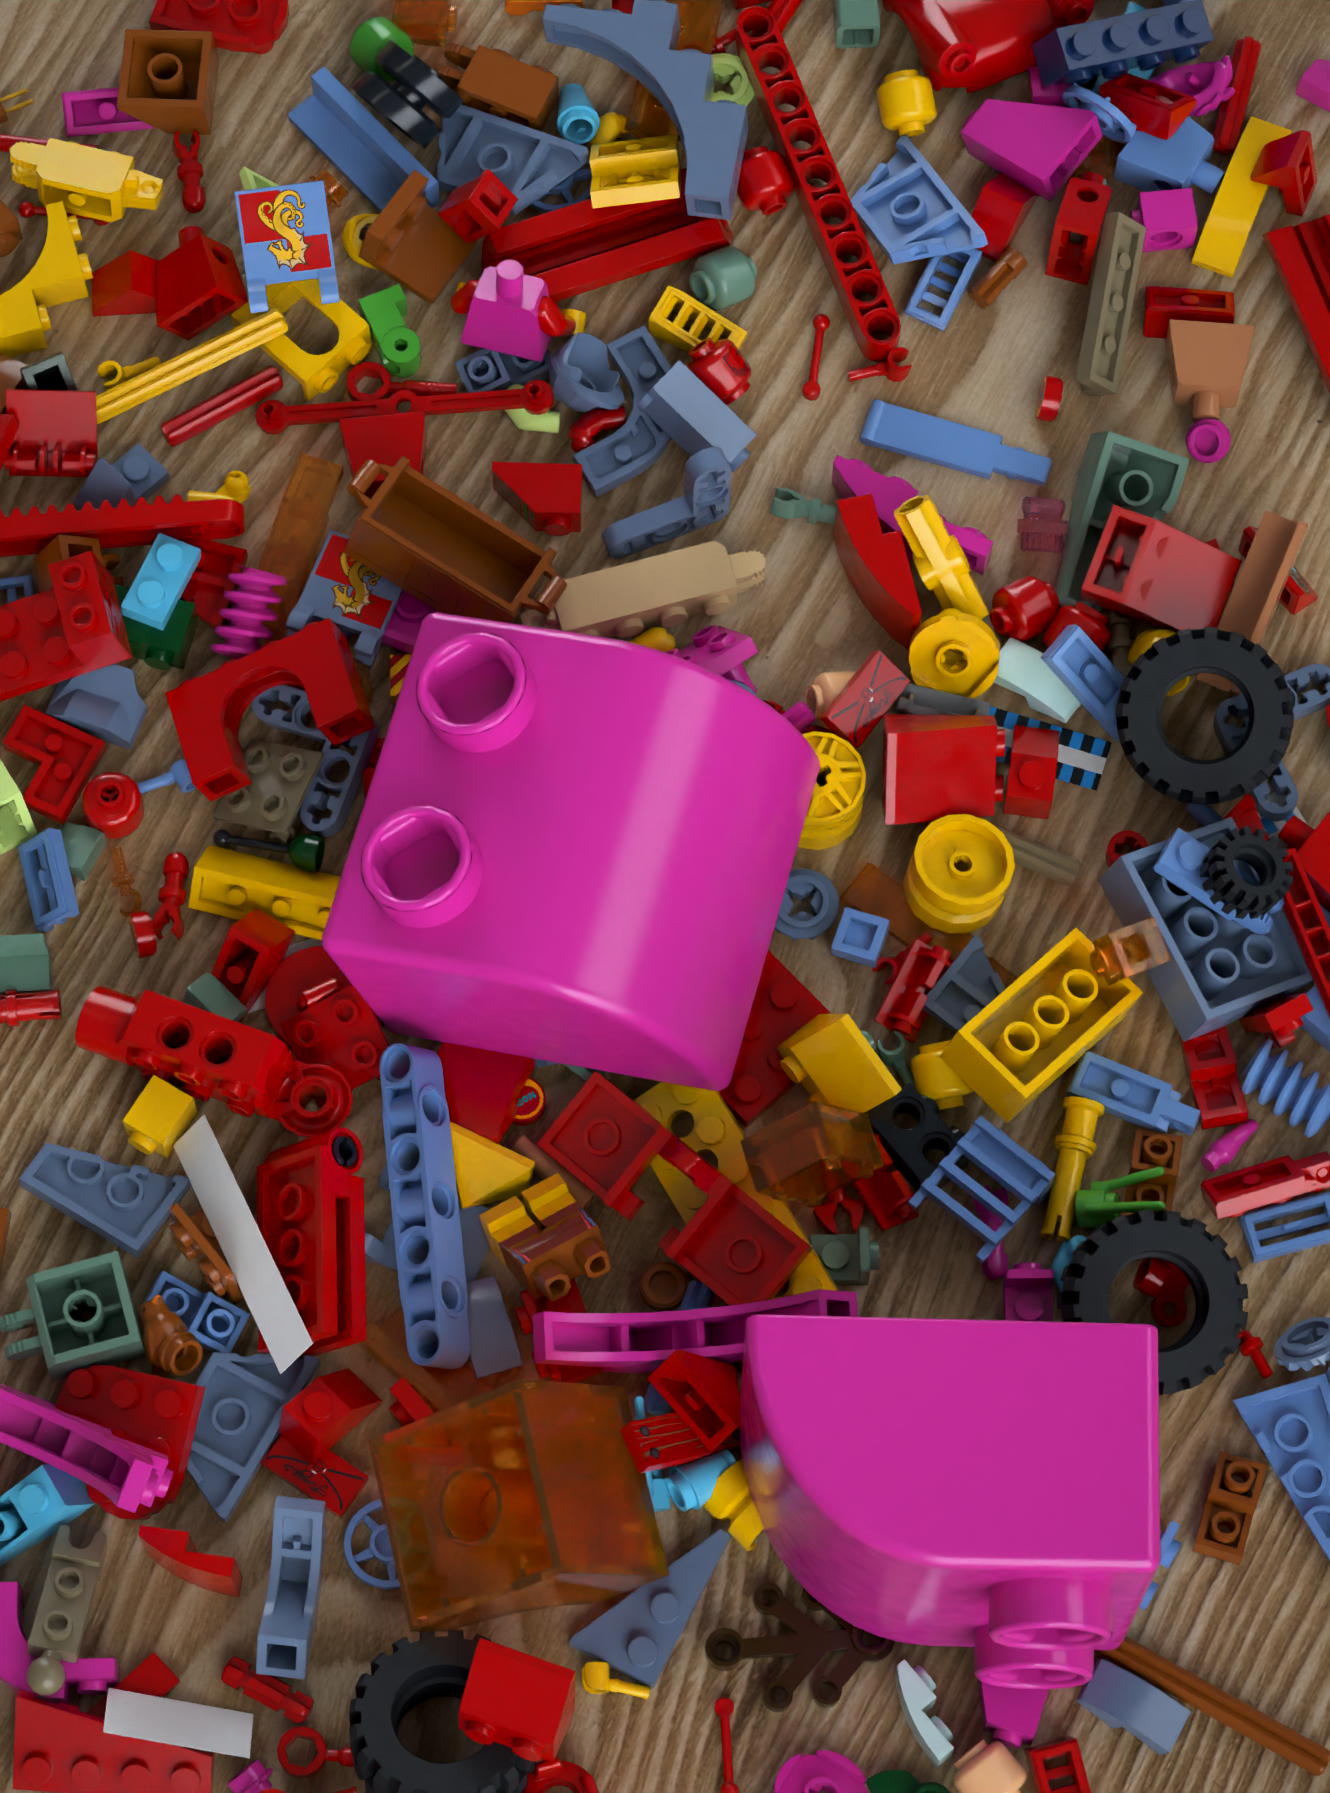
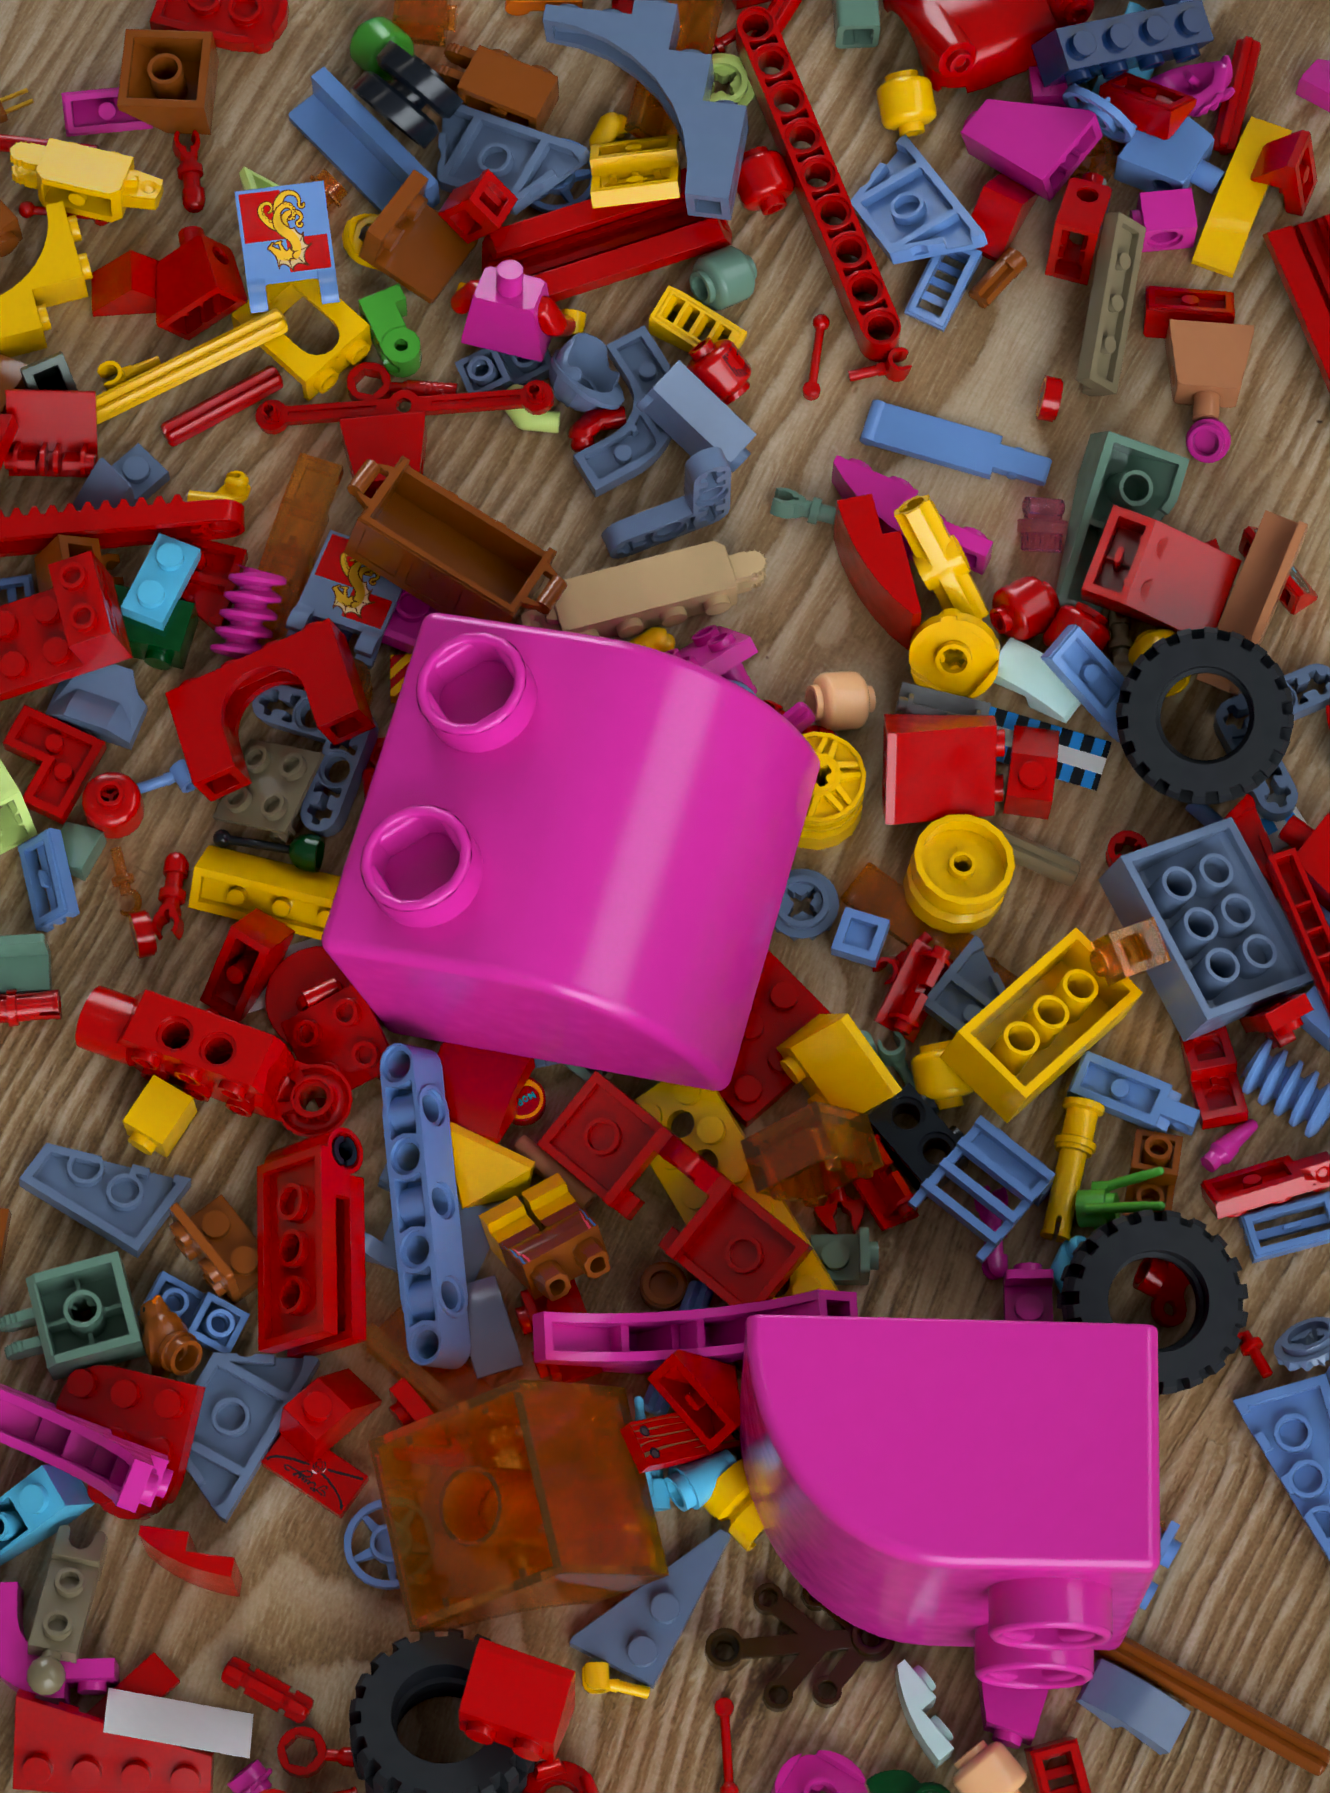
white sticker [173,1114,313,1374] -> none
sand green slope [184,972,247,1022] -> none
sand blue arch [256,1496,327,1679] -> none
red slope [492,461,583,536] -> none
medium azure cone [557,83,600,144] -> none
red tile [820,650,910,749] -> none
medium blue hinge [1153,828,1285,935] -> none
dark orange slope [1192,1451,1267,1565] -> none
black tyre [1200,827,1293,919] -> none

